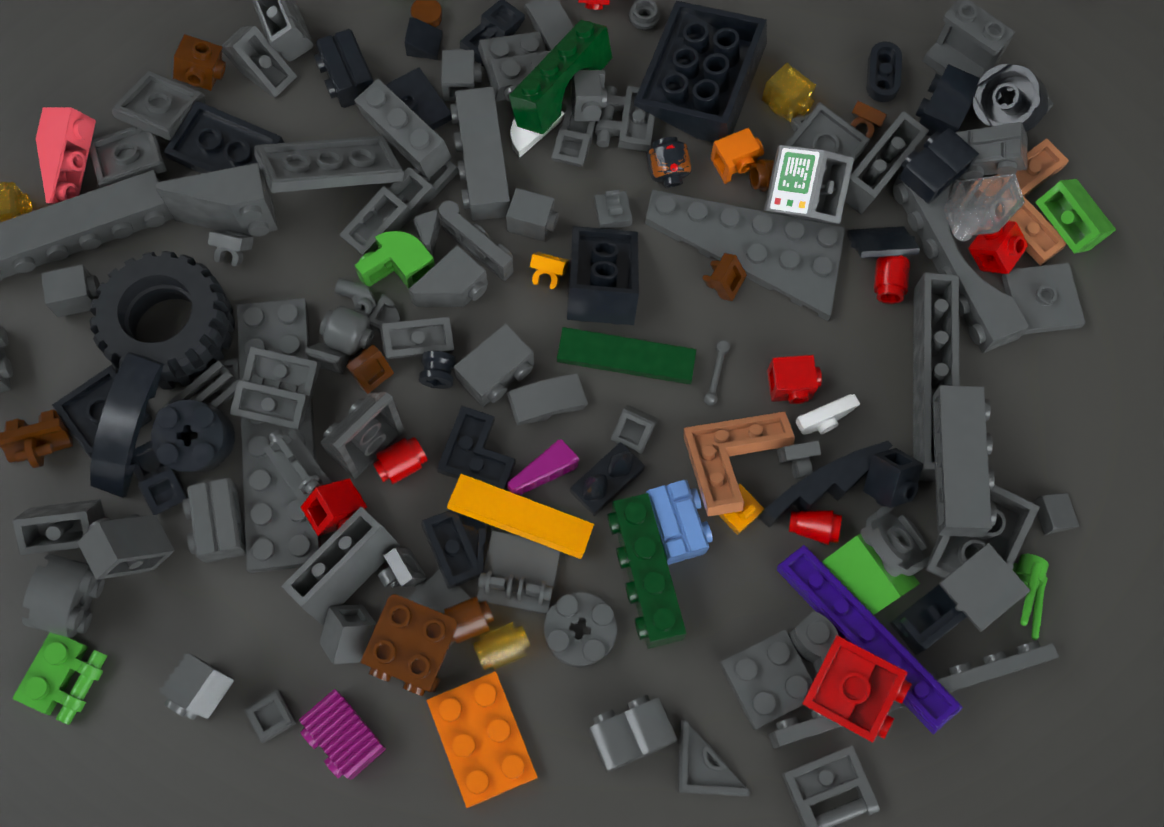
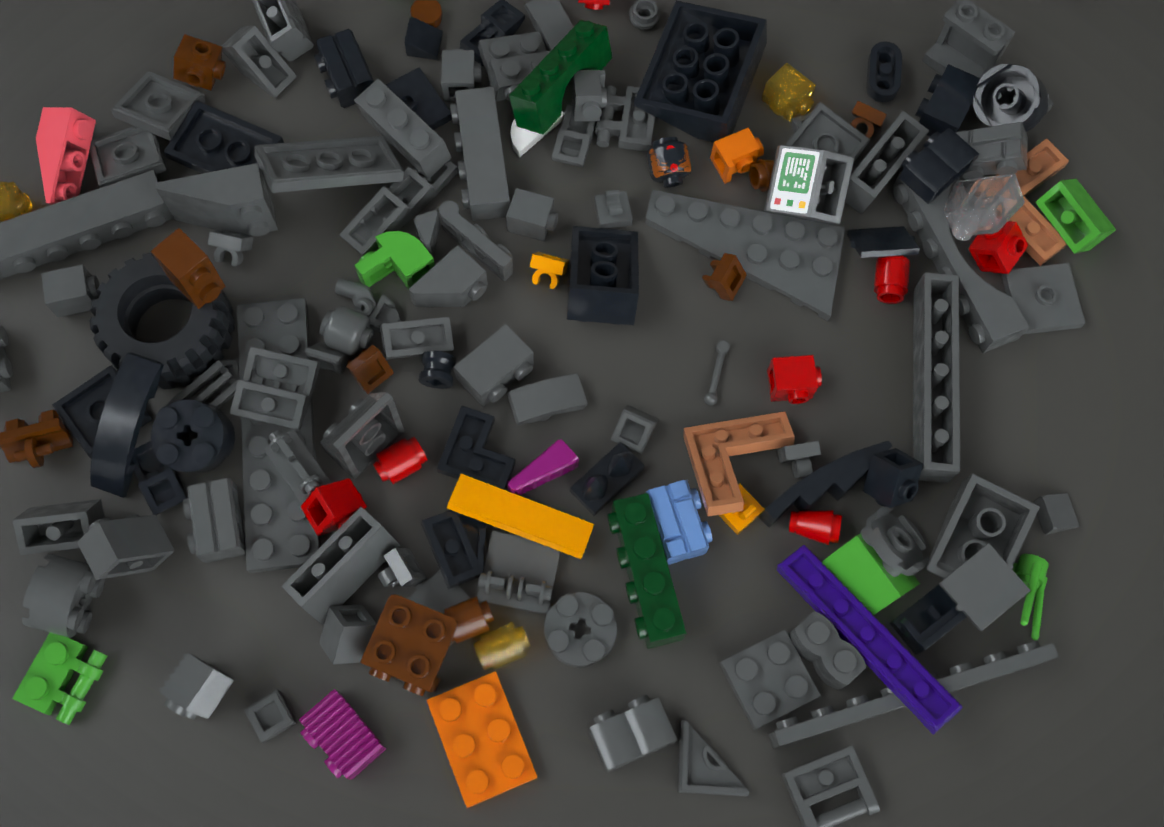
dark green tile [557,327,697,385] -> none
white plate [795,394,860,435] -> none
red plate [802,635,912,743] -> none
dark grey brick [932,385,997,537] -> none
none -> reddish brown brick [150,228,226,309]

